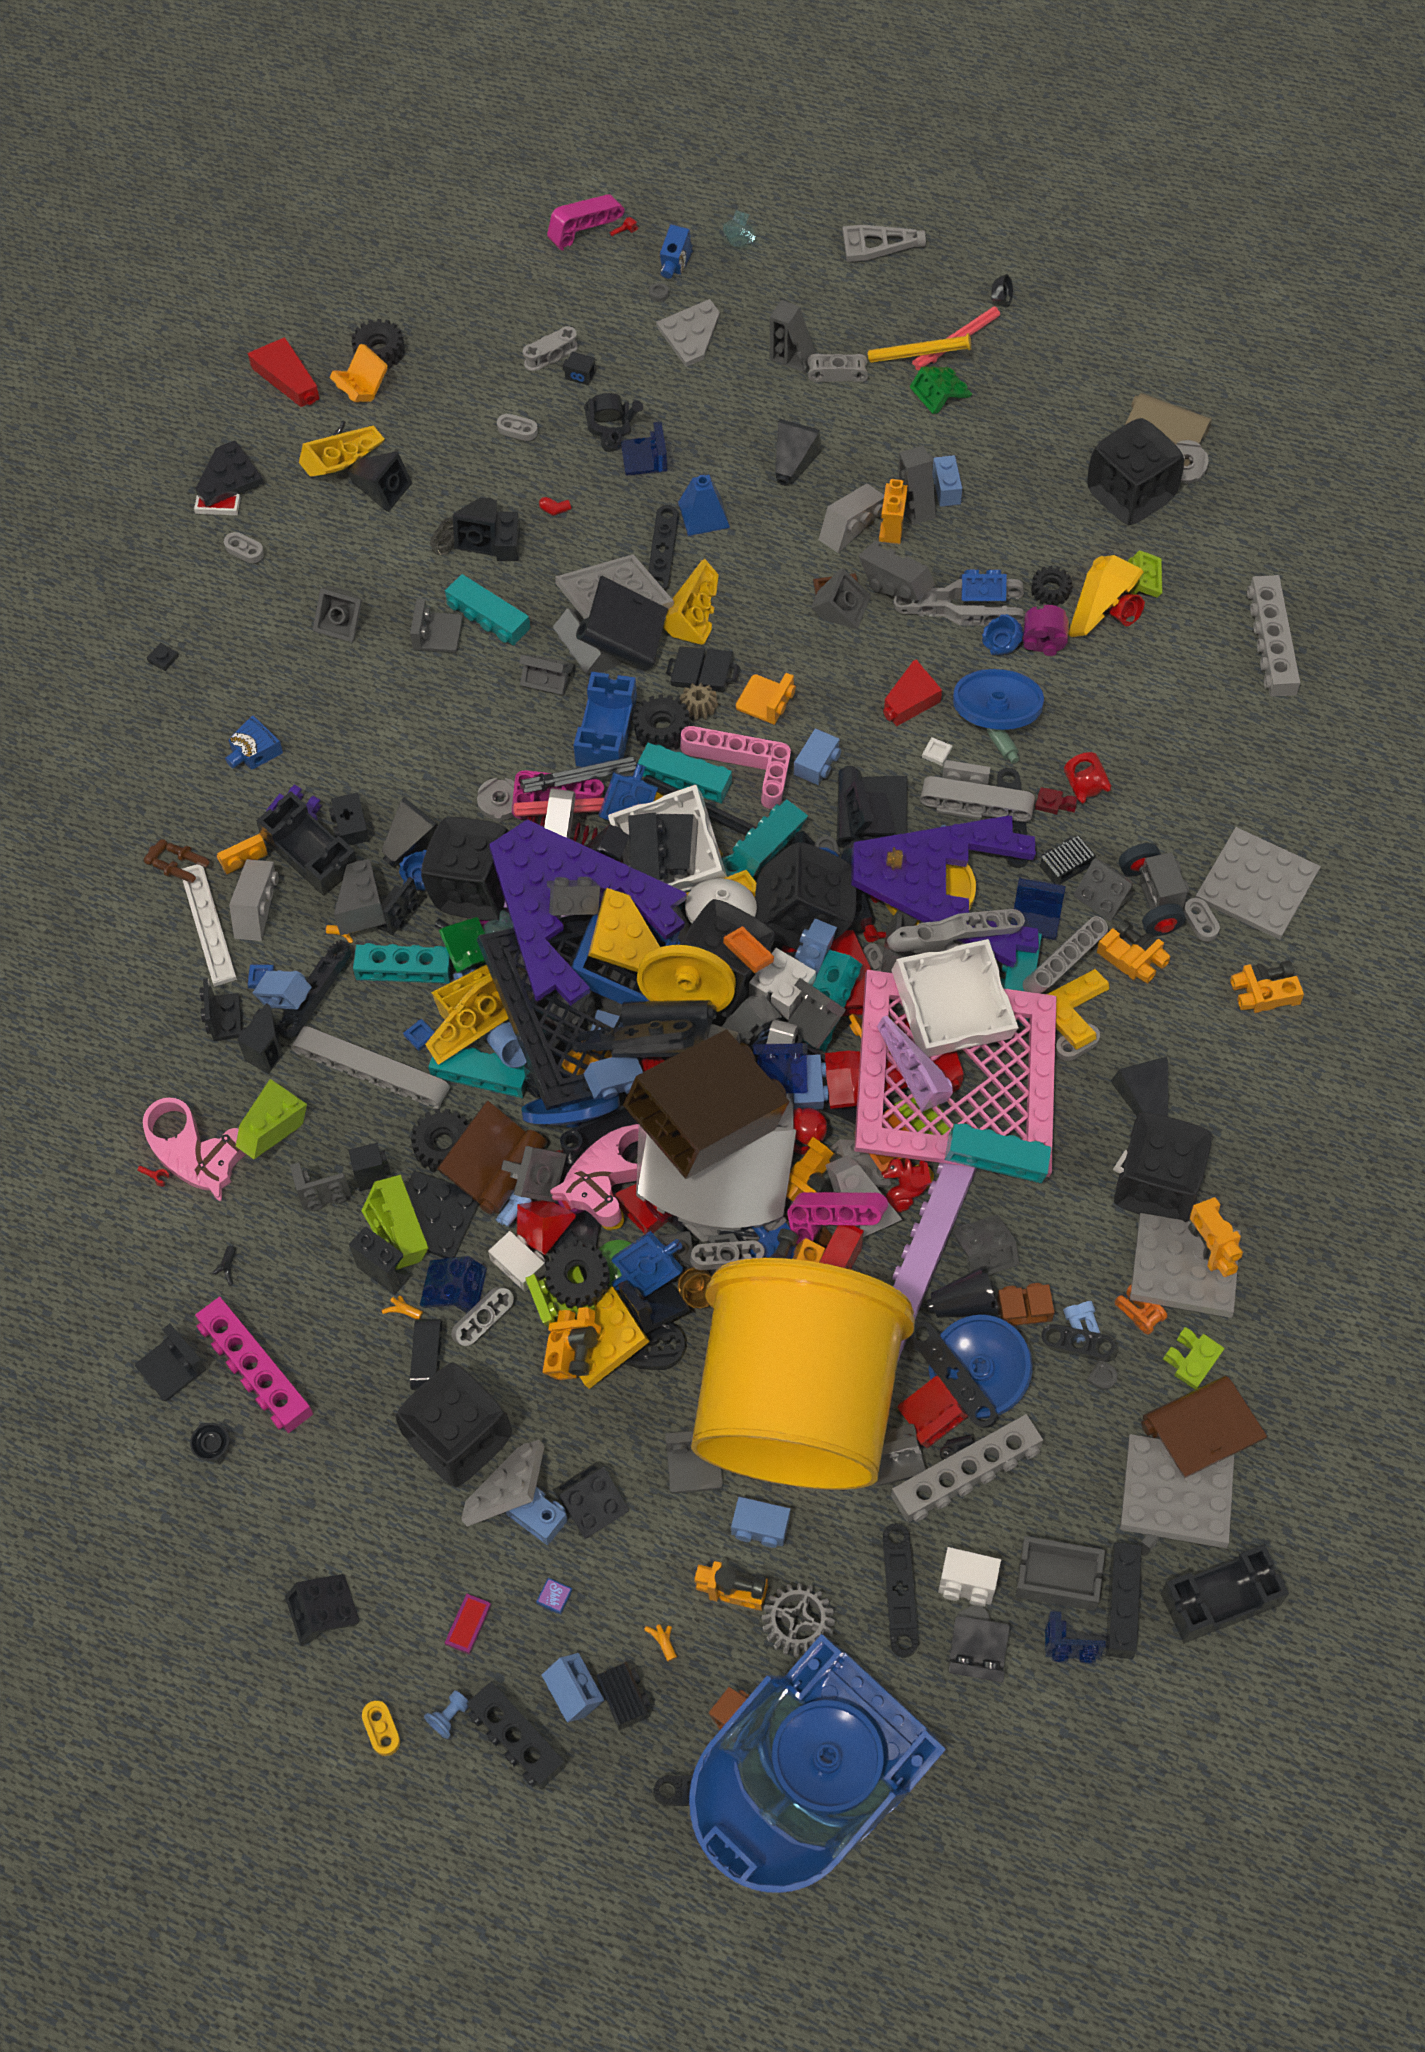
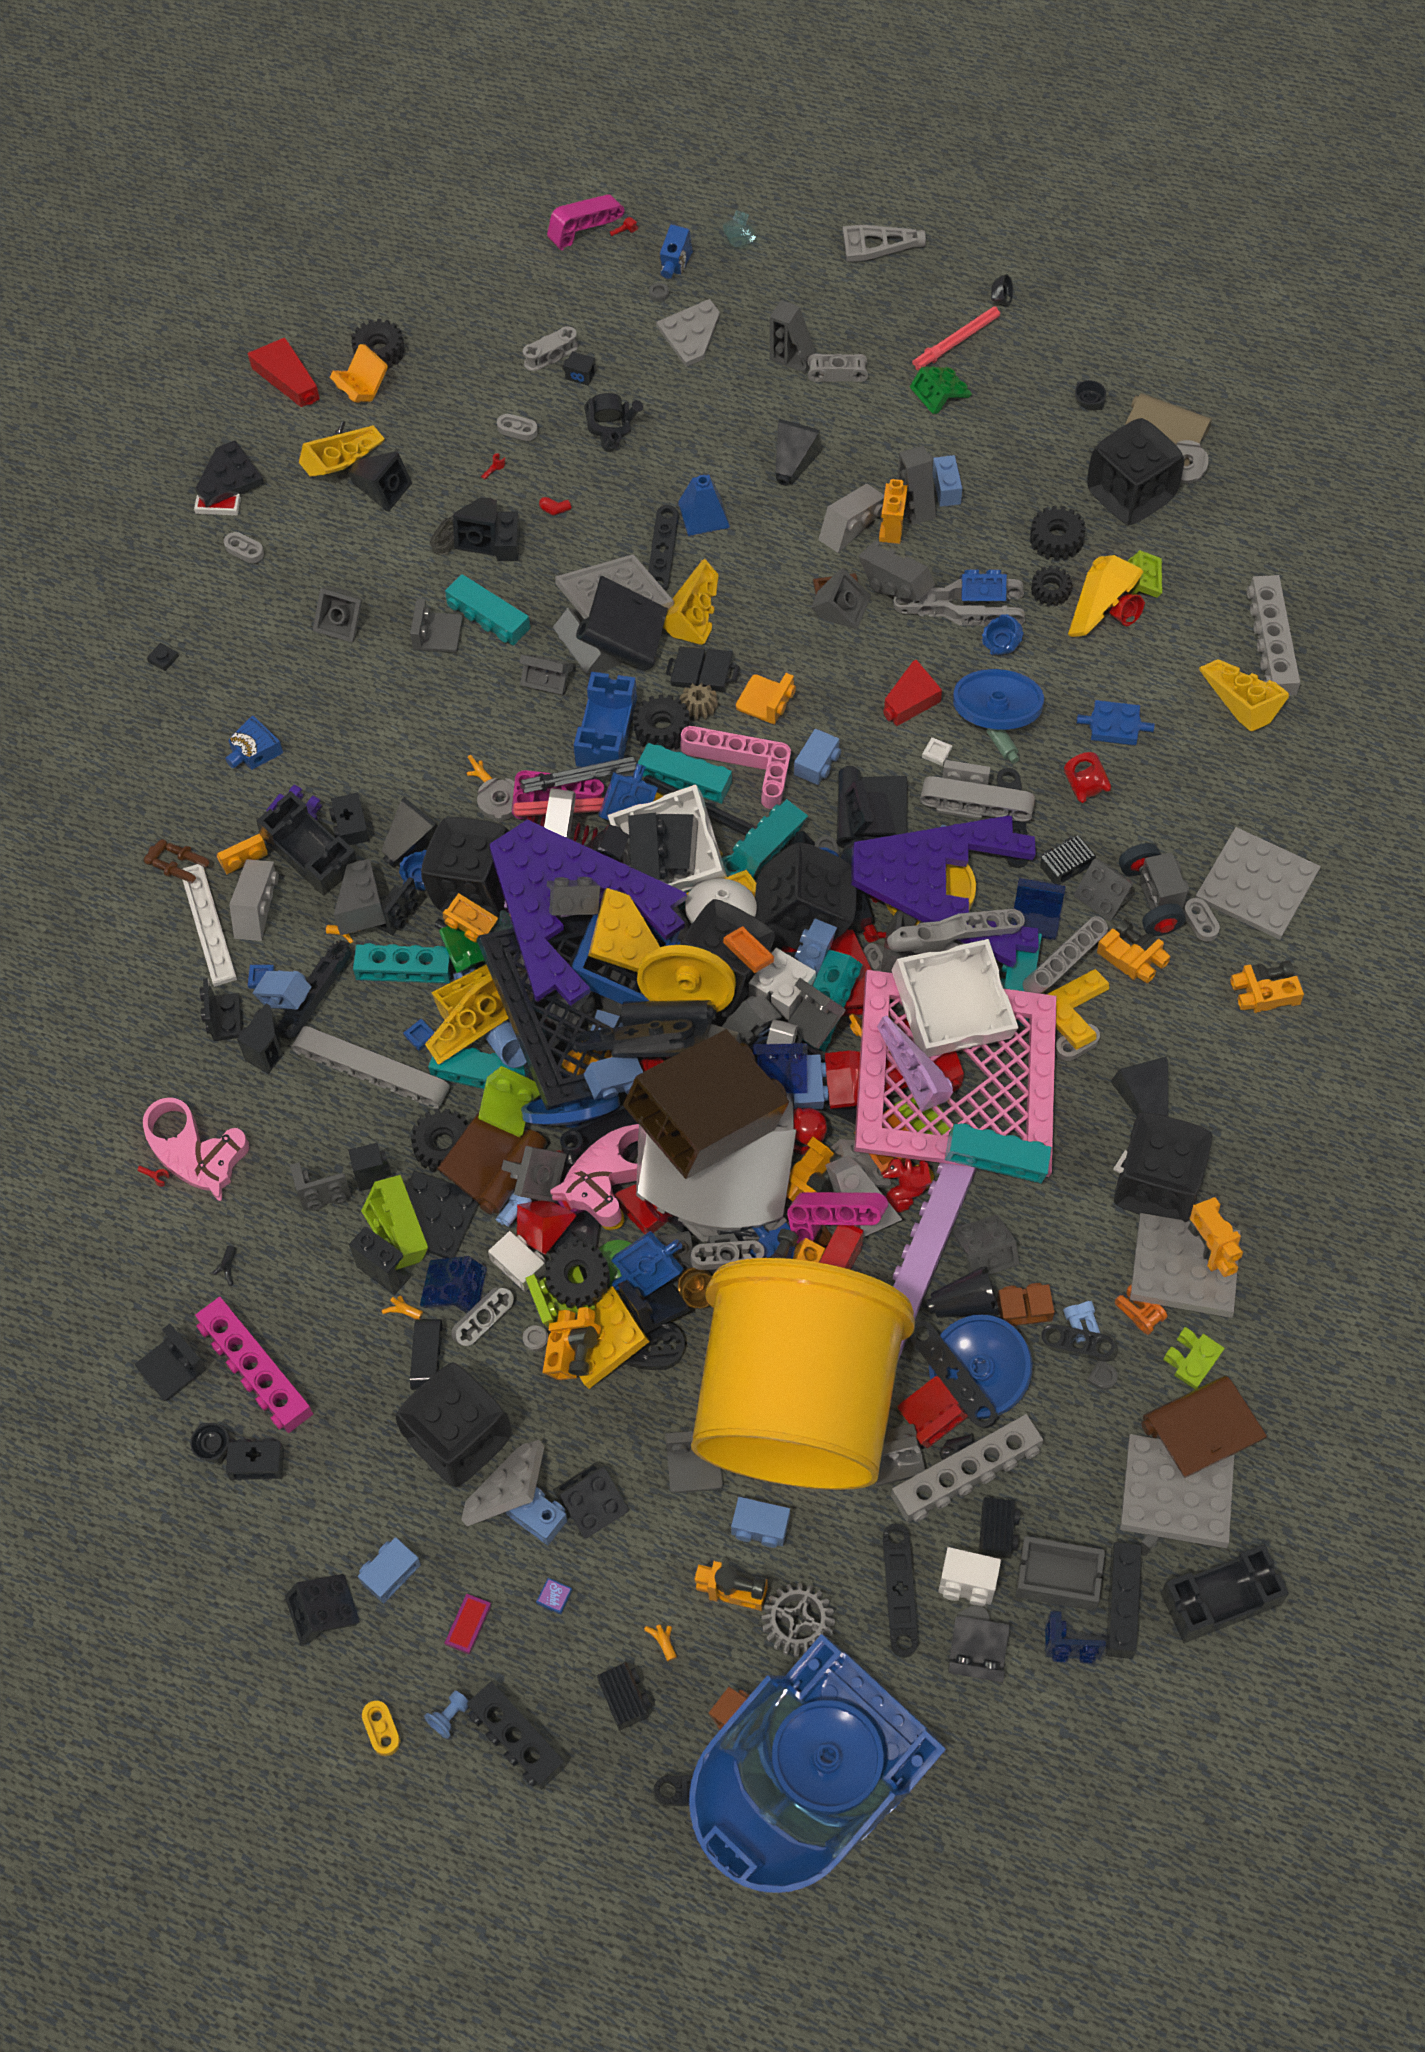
lime wedge [236,1079,307,1159] -> none
medium blue brick [542,1653,604,1723] -> none
clear blue bracket [621,421,668,475] -> none
yellow axle [868,333,971,362] -> none
clear yellow plate [886,847,903,870] -> none
magenta brick [1023,605,1069,656] -> none
dark red plate [1035,787,1077,815] -> none
none -> black brick [226,1438,284,1480]
none -> medium blue brick [358,1537,421,1604]
none -> light orange bracket [443,893,498,942]
none -> light orange bar [467,755,493,783]
none -> lime bracket [478,1066,540,1137]
none -> red hand [481,453,505,480]
none -> light grey tile [523,1325,548,1352]
none -> black brick [979,1497,1020,1558]
none -> black tyre [1030,506,1086,561]
none -> black hat [1075,380,1106,410]
none -> blue plate [1076,700,1155,745]
none -> yellow wedge [1199,659,1289,732]

